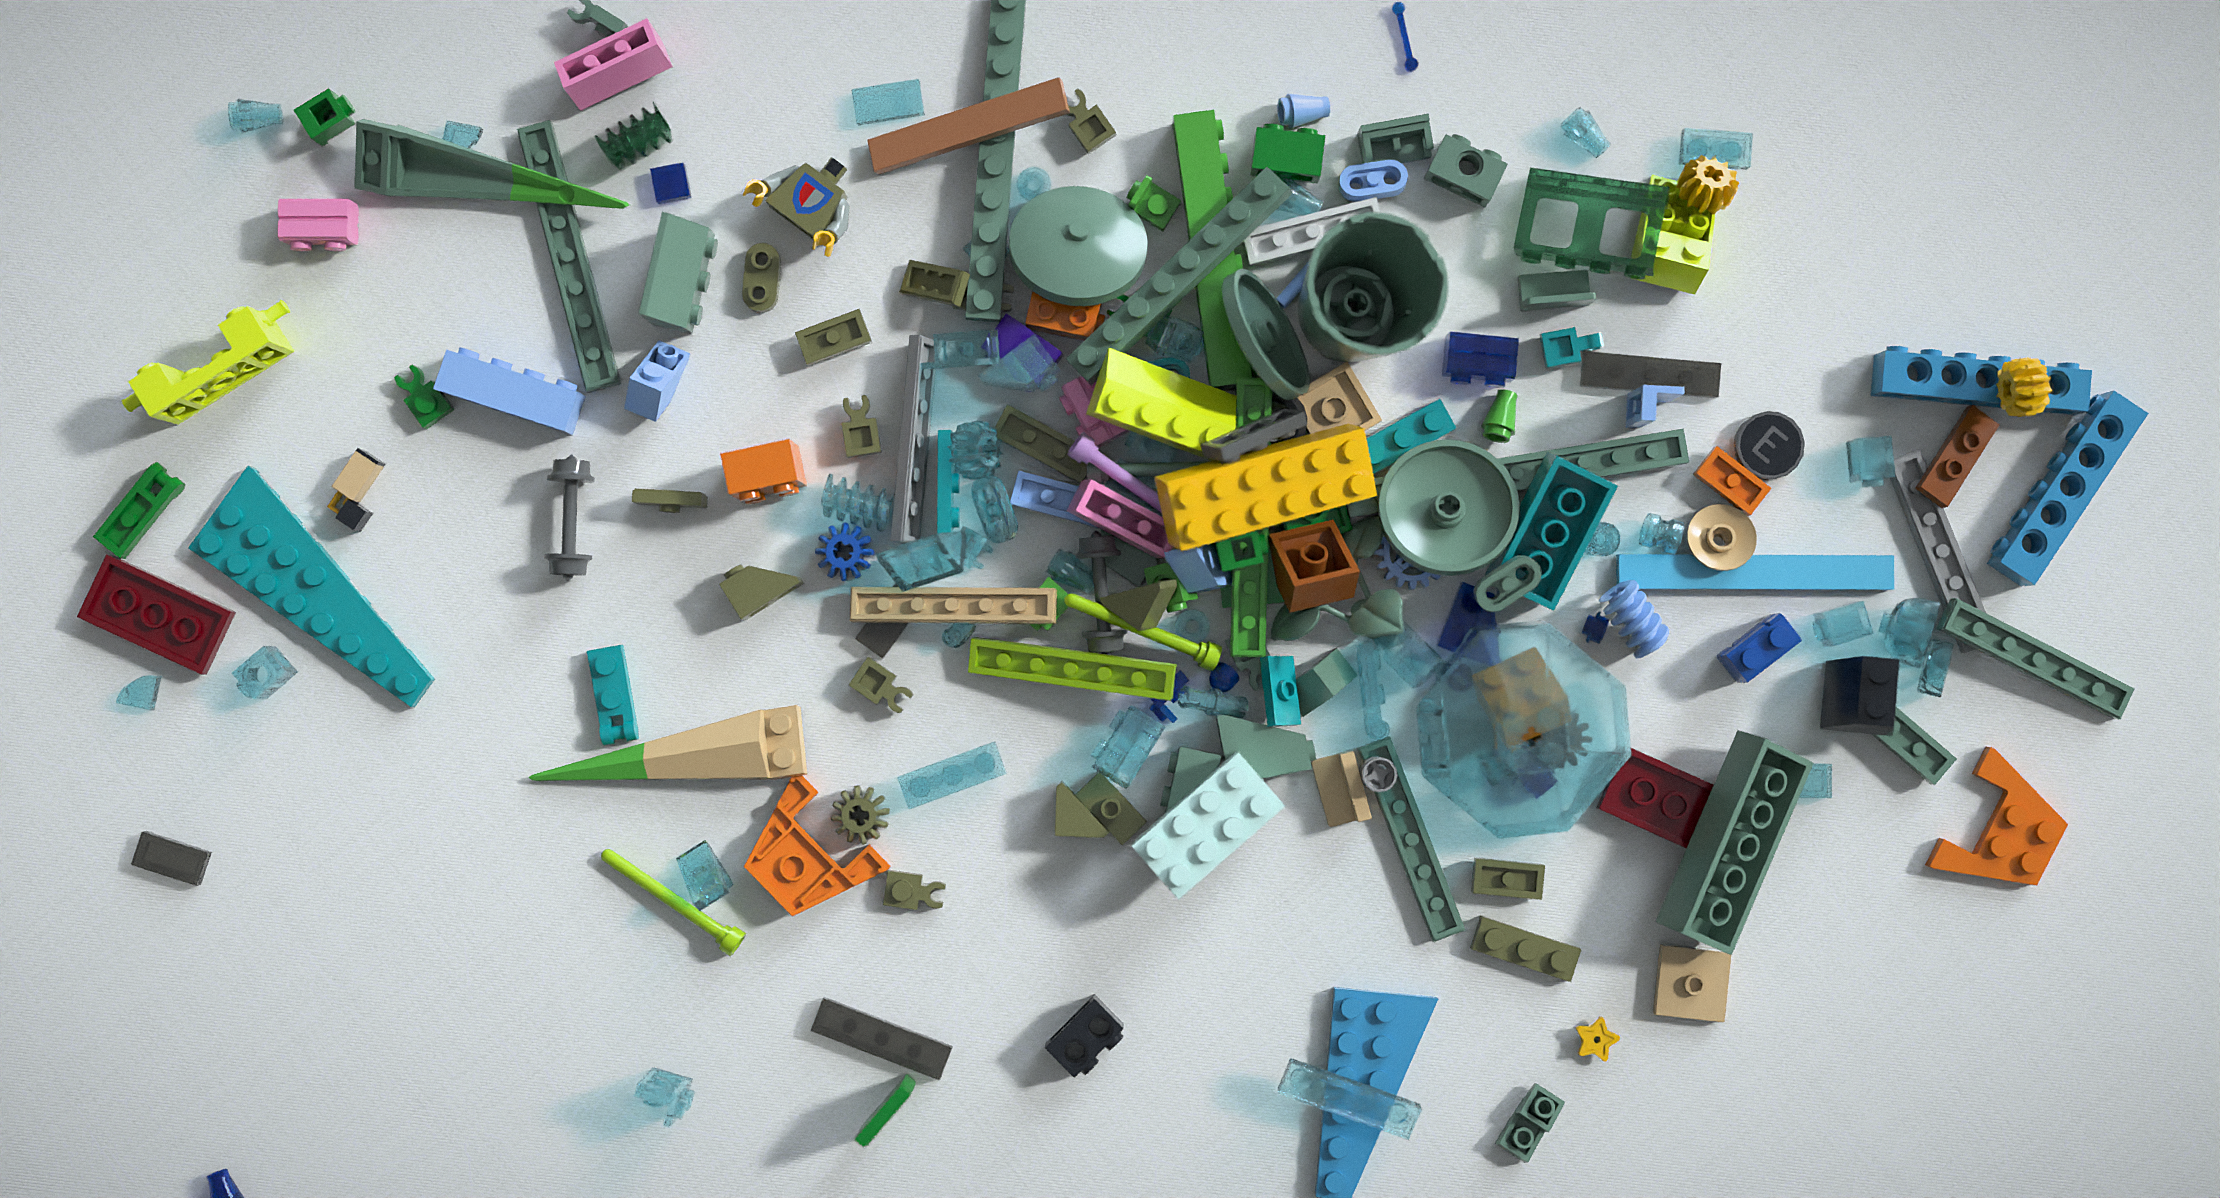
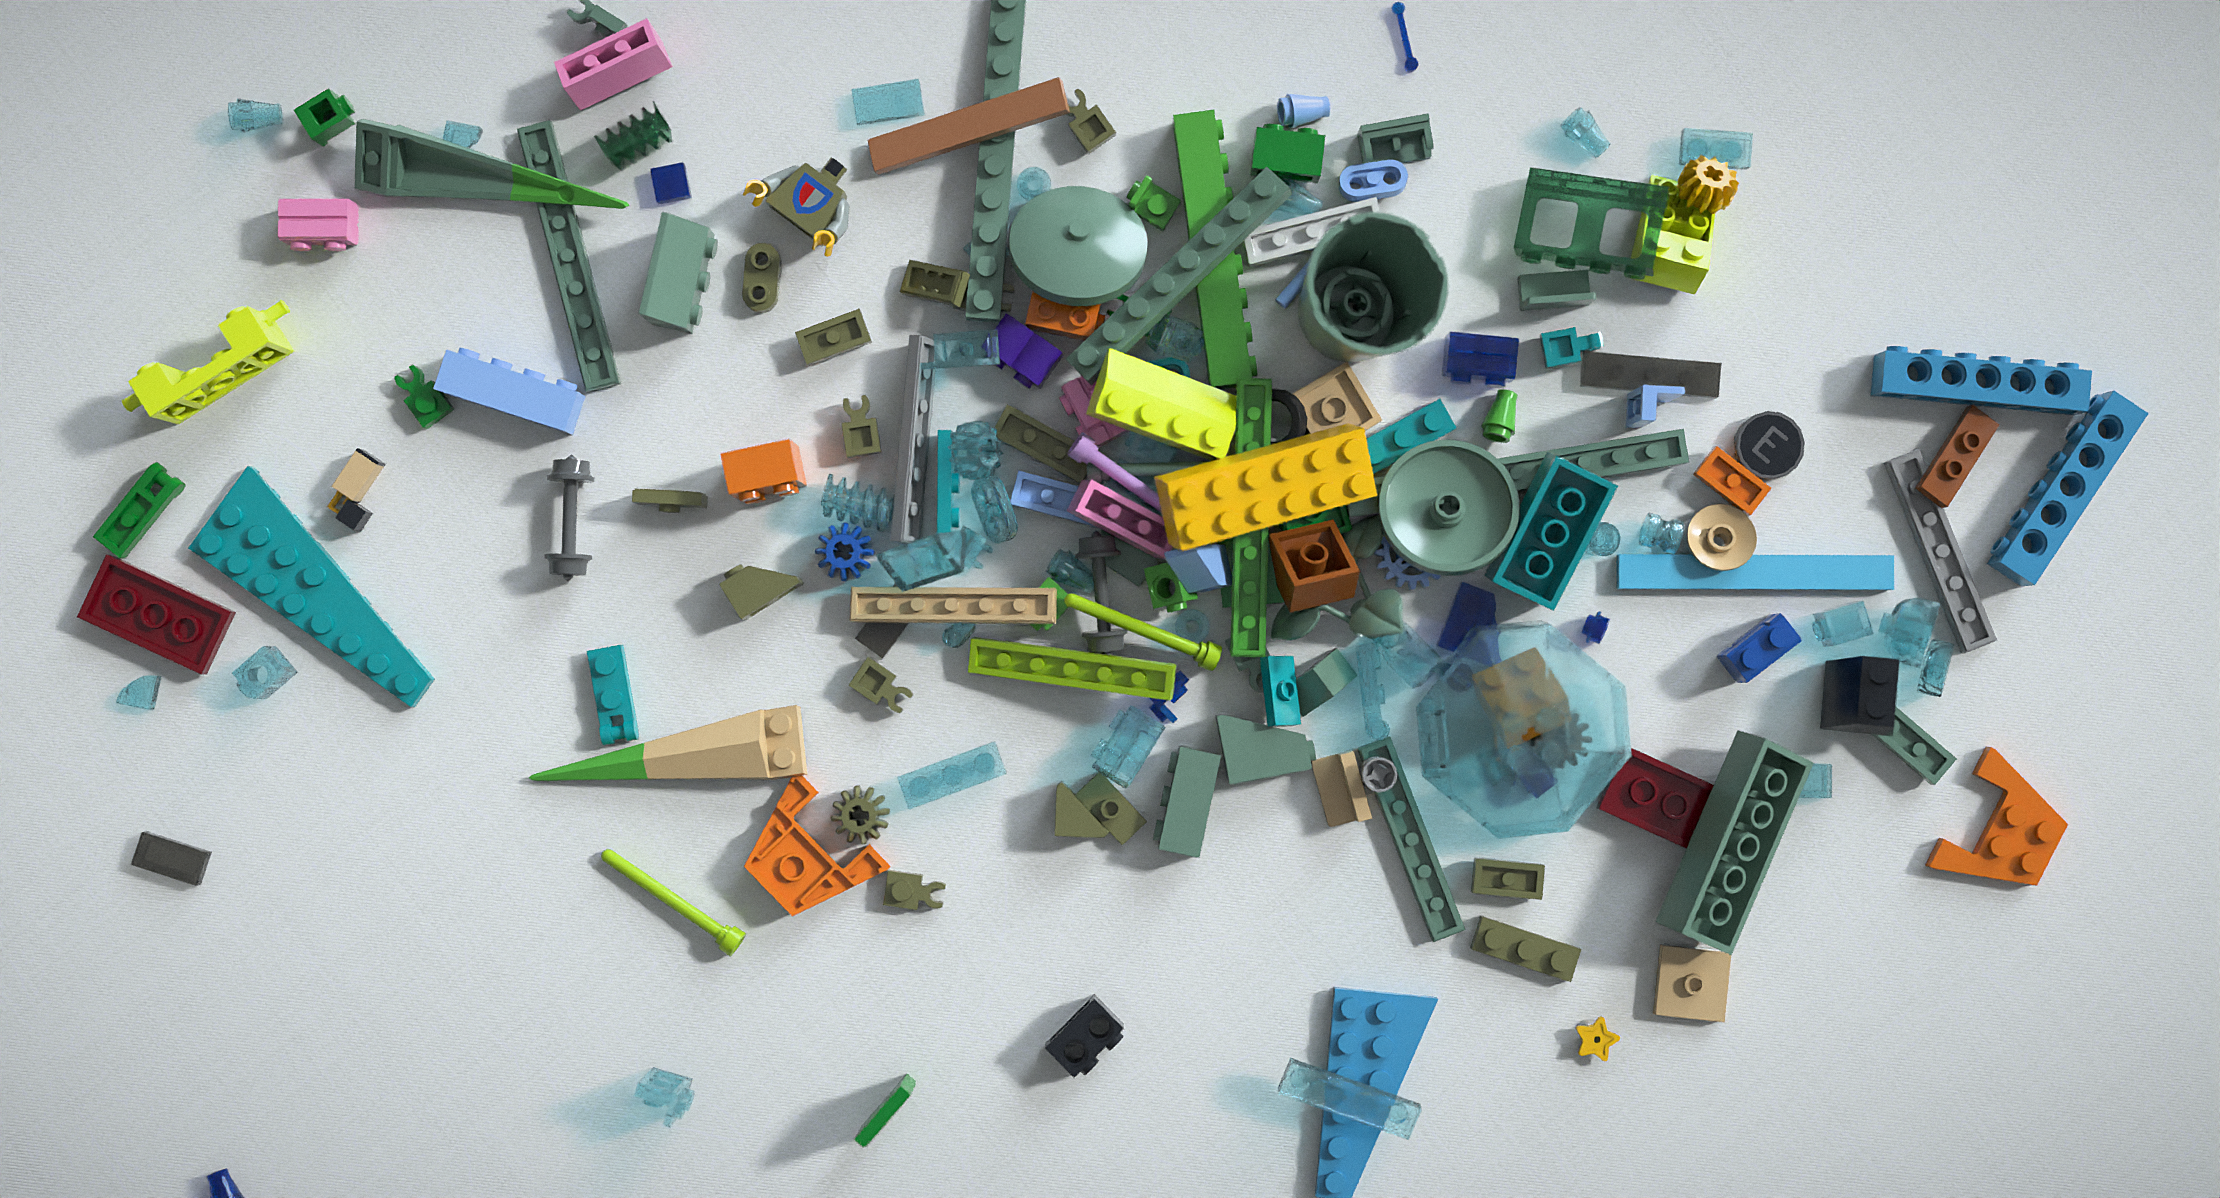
light blue slope [624,340,690,422] -> none
clear light blue slope [676,840,733,911] -> none
clear smoke tile [811,997,953,1080] -> none
clear light blue slope [978,334,1060,392] -> none
olive slope [1100,579,1177,631] -> none
light aqua brick [1131,751,1285,900] -> none
clear light blue pin [1178,686,1249,718] -> none
dark grey plate [1201,408,1307,464] -> none
clear blue hinge [1209,662,1240,693] -> none
green brick [1215,530,1268,572] -> none
sand green dish [1222,269,1310,400] -> none
sand green brick [1423,134,1508,208] -> none
sand green plate [1474,555,1541,612] -> none
sand green slope [1495,1083,1565,1163] -> none
light blue piece [1599,580,1669,659] -> none
clear light blue brick [1846,436,1896,488] -> none
sand green tile [1936,598,2135,720] -> none
yellow gear [1995,357,2052,417] -> none

